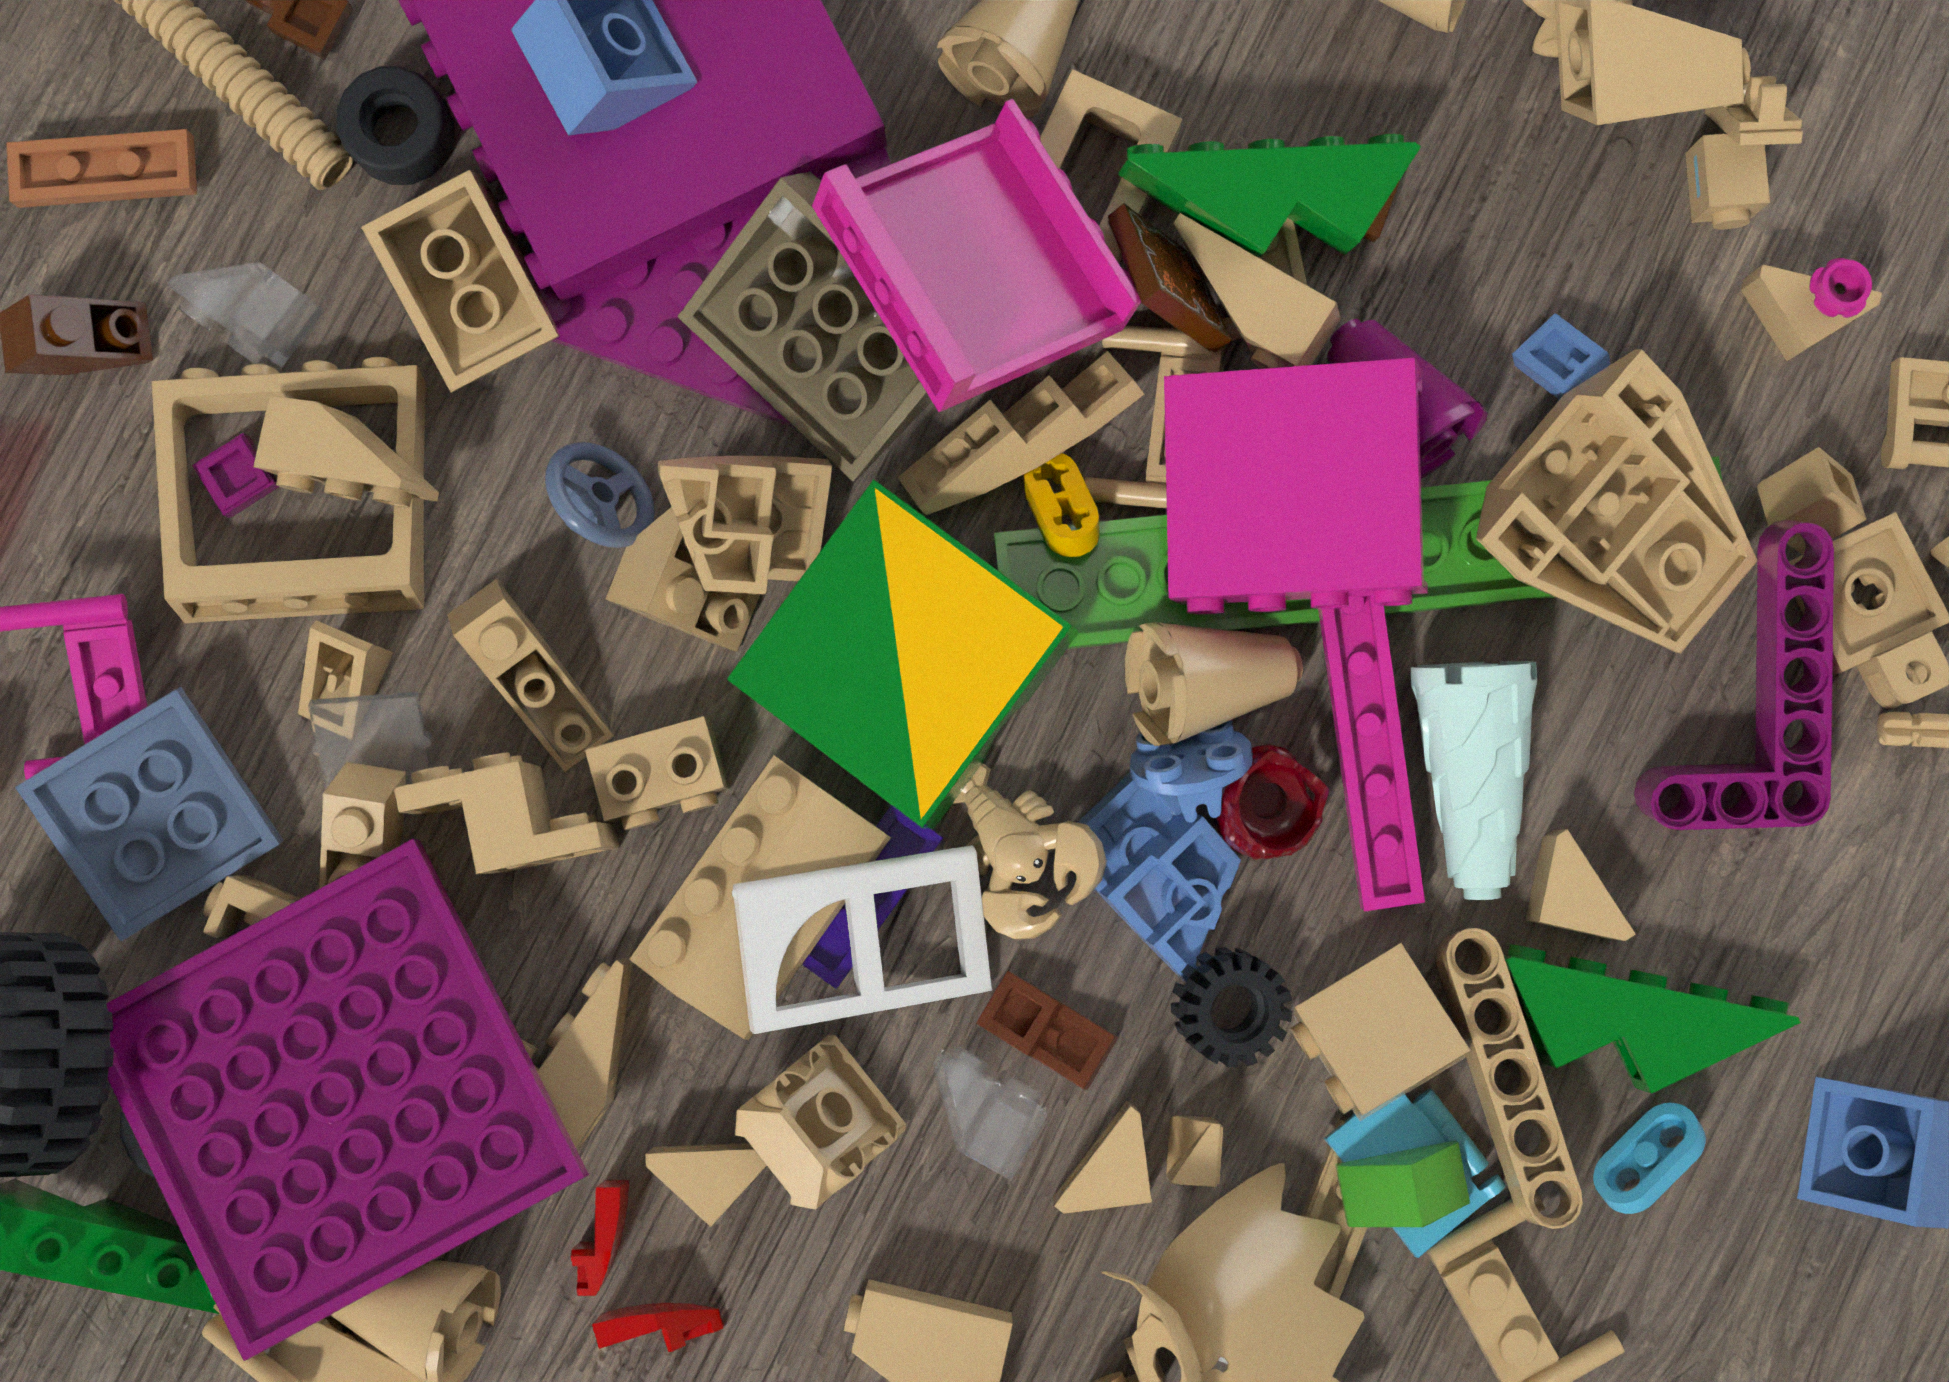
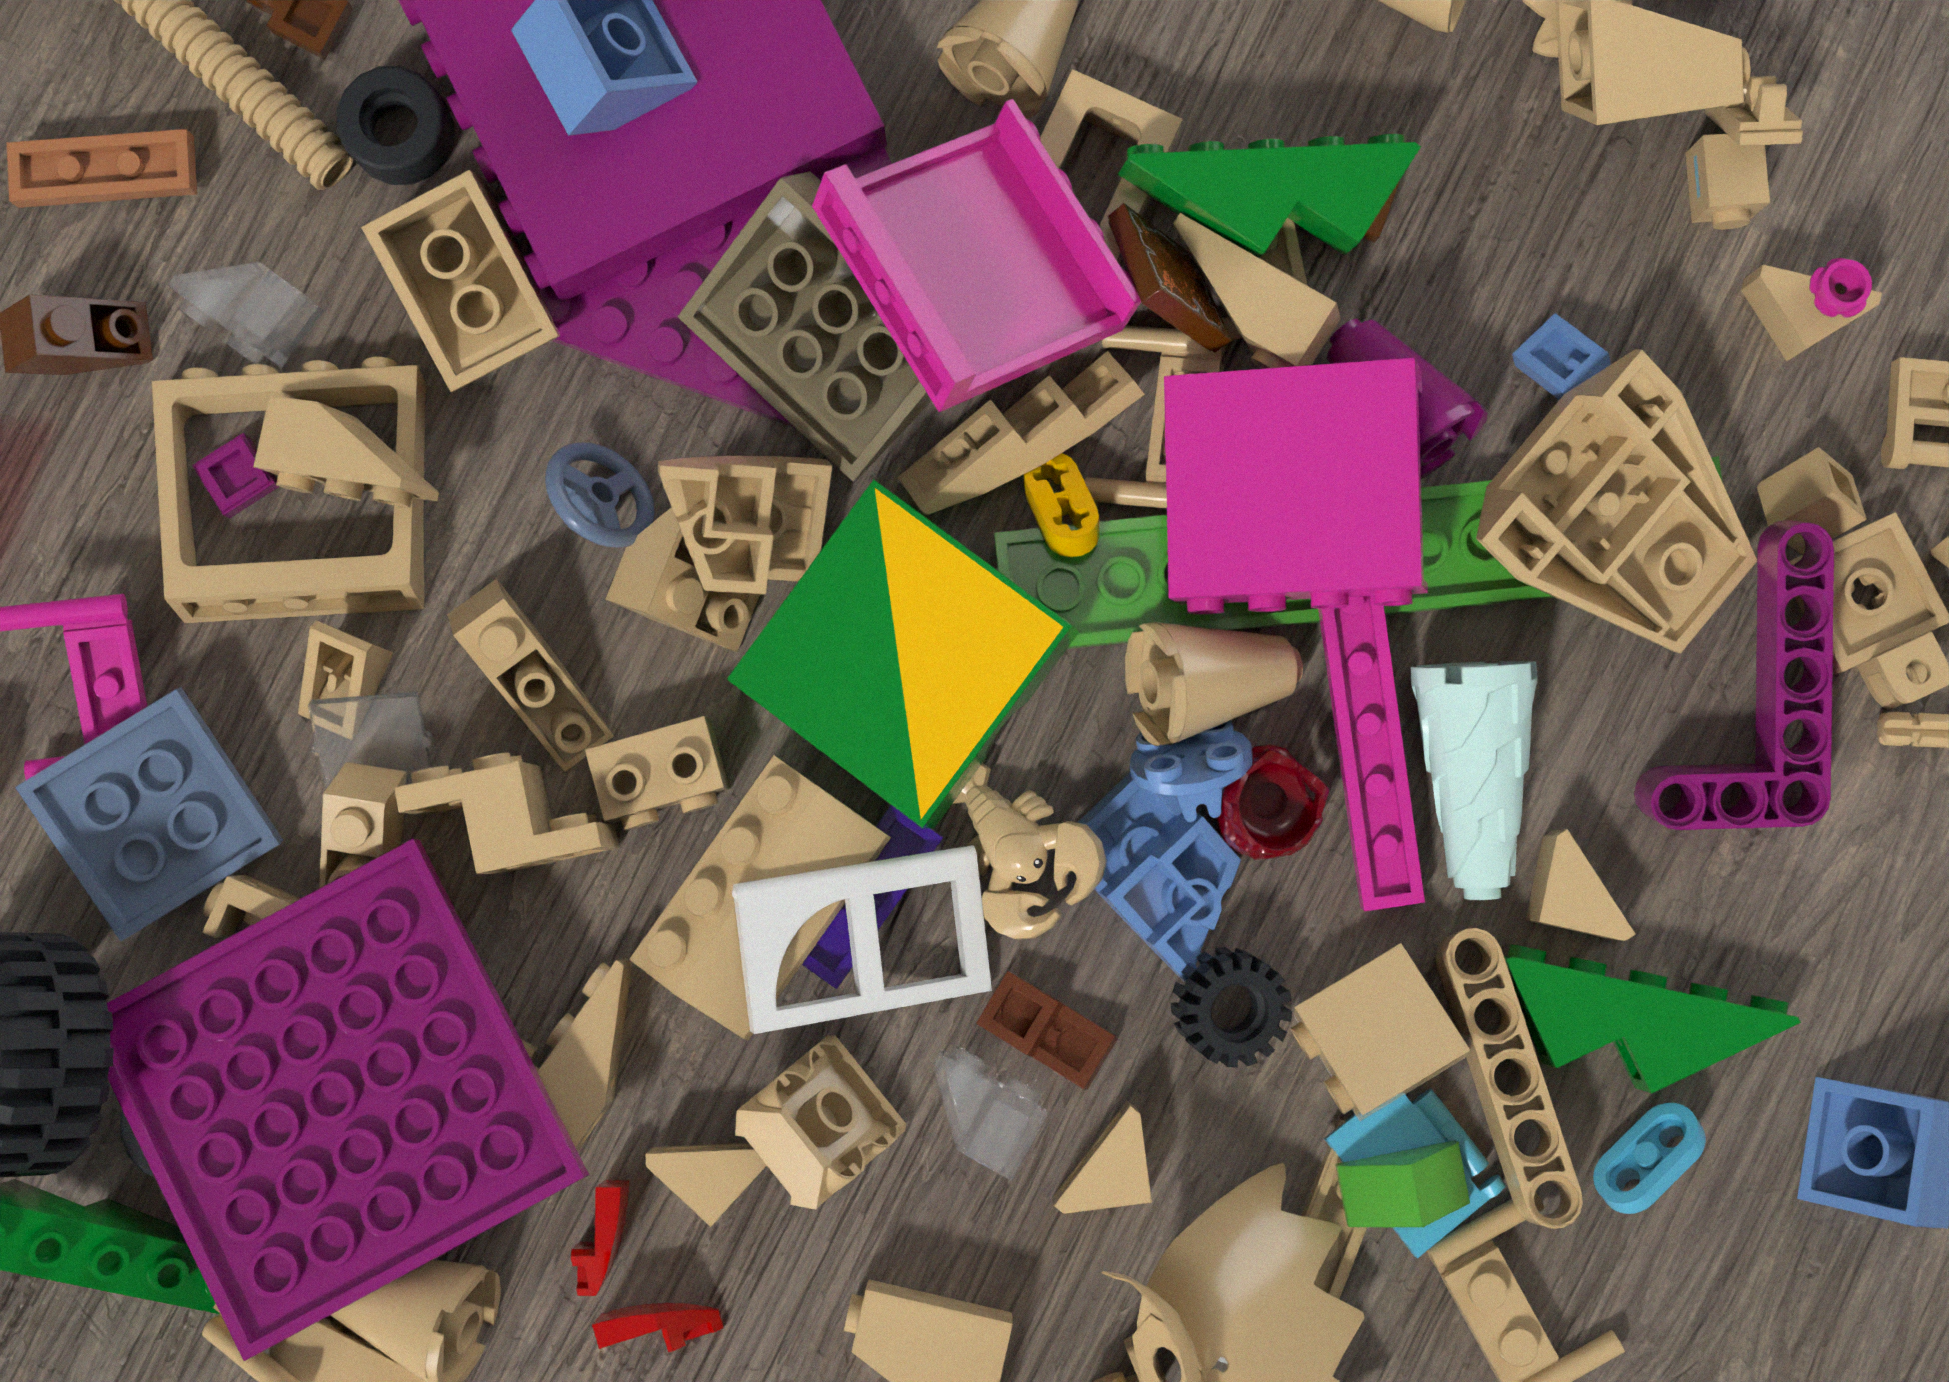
tan slope [1166,1115,1223,1187] -> none

